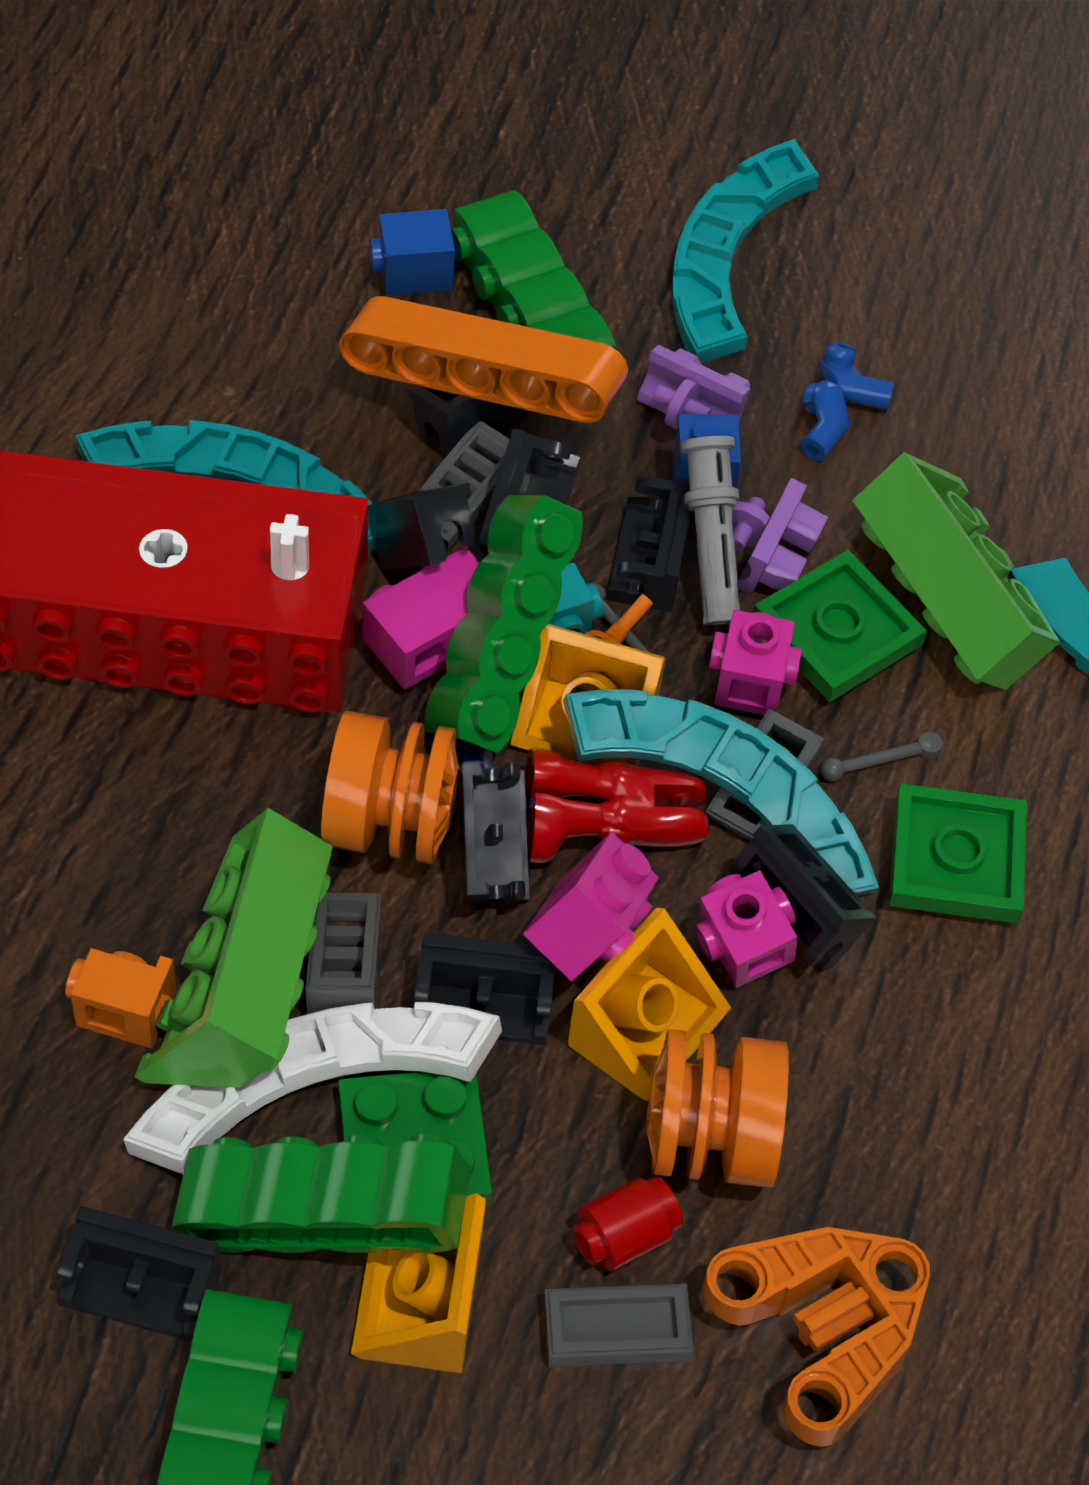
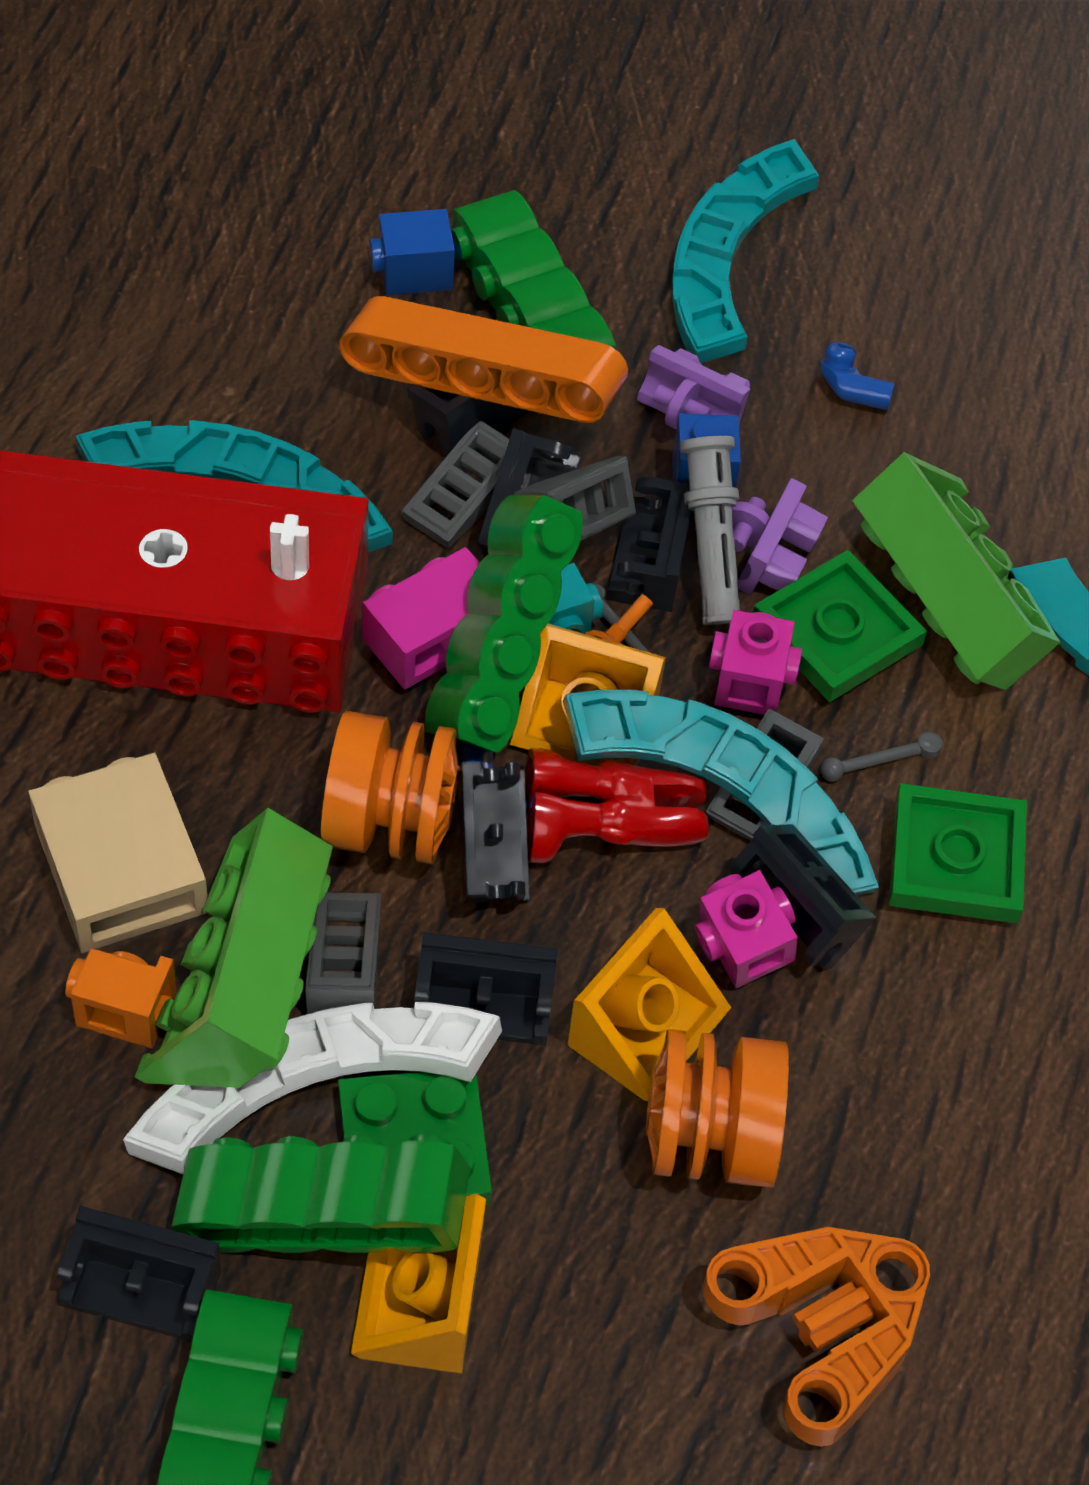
black hinge [368,483,475,570] -> none
dark pink brick [523,832,659,982] -> none
dark grey tile [543,1284,694,1367] -> none
red brick [573,1176,683,1272] -> none
blue arm [800,380,850,462] -> none
none -> tan brick [28,752,207,954]
none -> dark grey slope [514,456,636,541]

